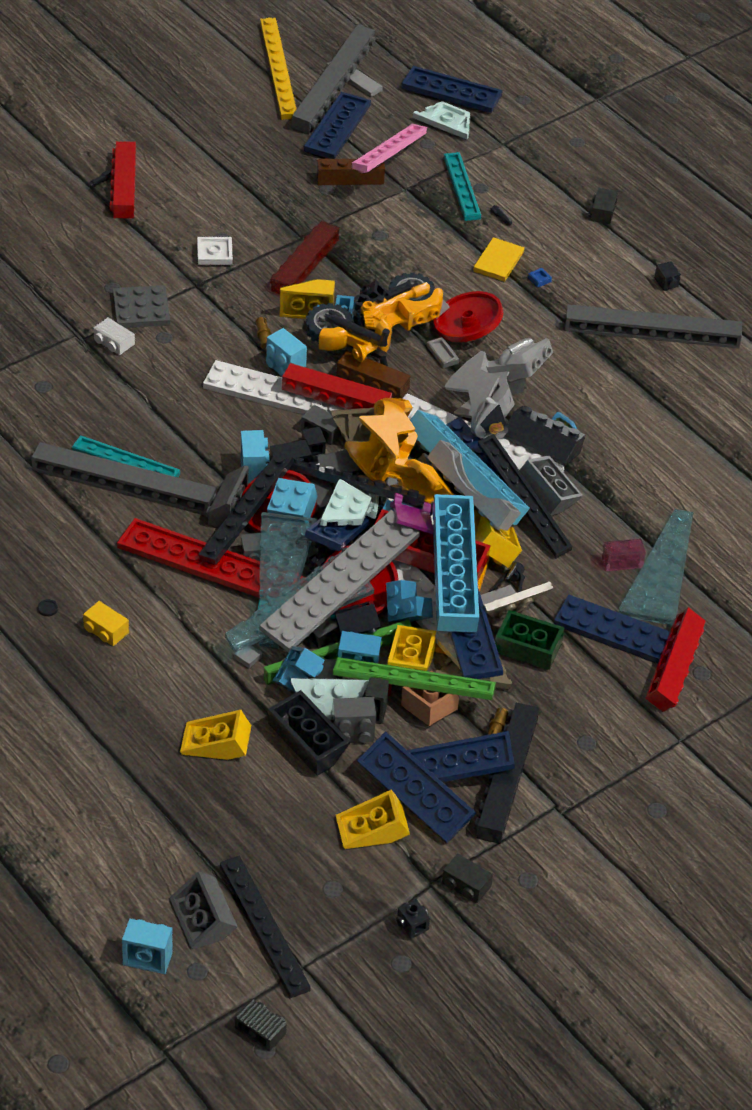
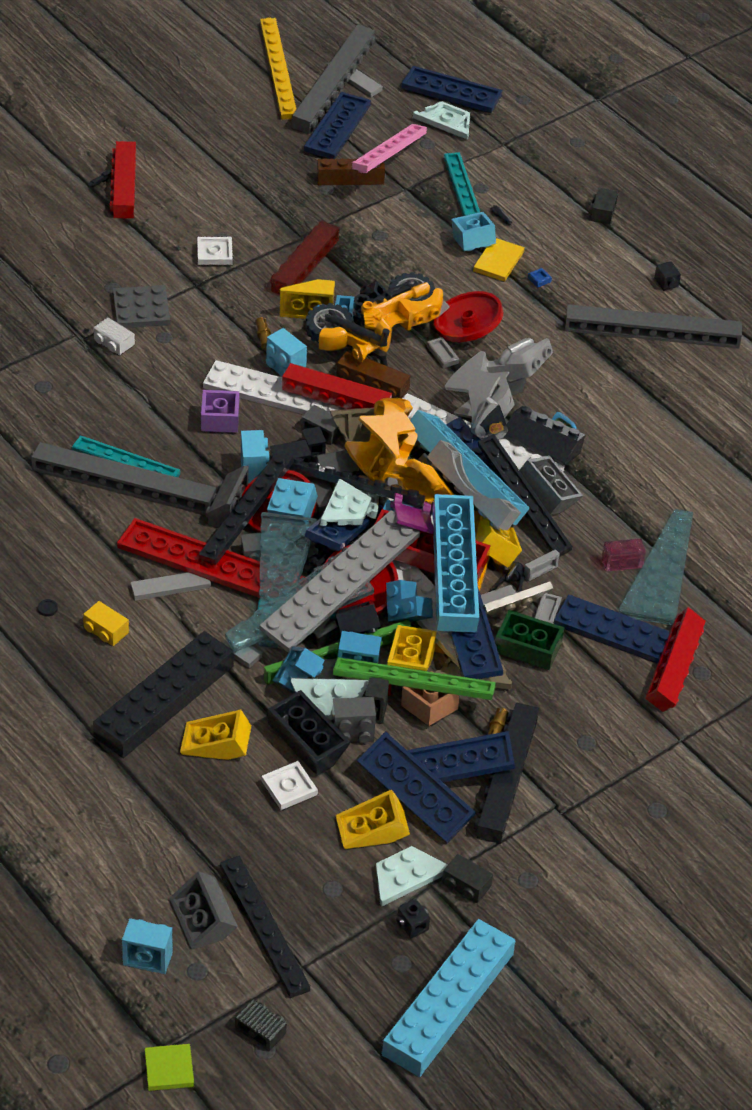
none -> black brick [93,631,234,759]
none -> light grey tile [131,572,211,601]
none -> lime tile [145,1044,194,1091]
none -> medium lavender brick [201,390,240,432]
none -> white plate [261,761,318,810]
none -> light aqua wing [376,846,448,906]
none -> medium azure brick [382,919,516,1077]
none -> medium azure brick [452,212,496,251]
none -> light grey tile [524,549,560,582]
none -> light grey tile [534,593,562,624]

